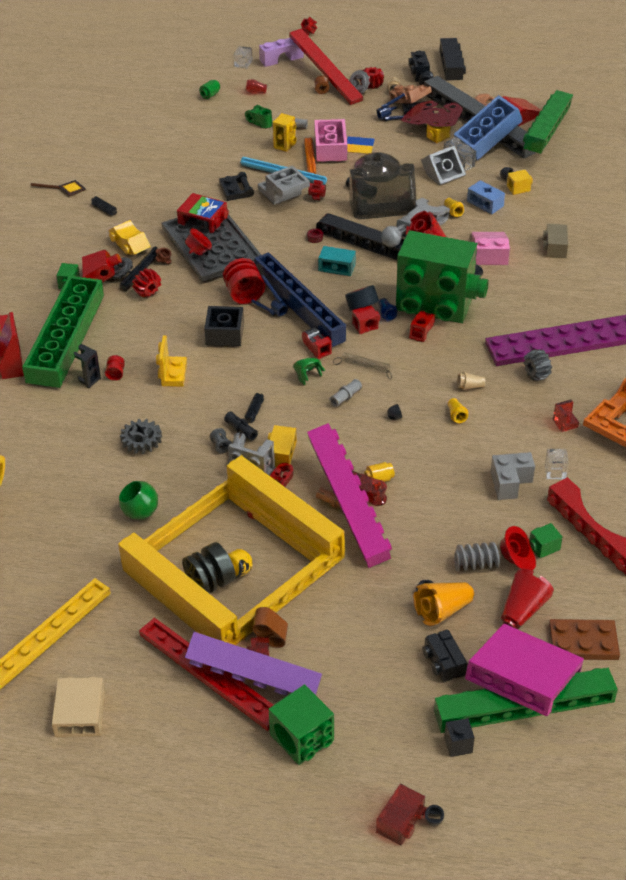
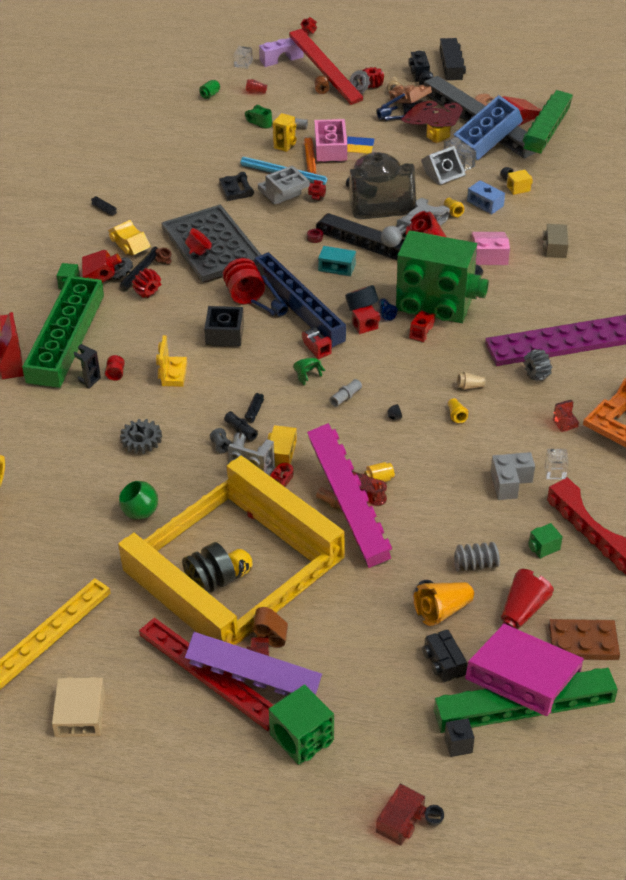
piece [31,180,86,196] -> none
red panel [177,193,229,233] -> none
clear smoke piece [333,352,392,379] -> none
red piece [500,526,536,571] -> none

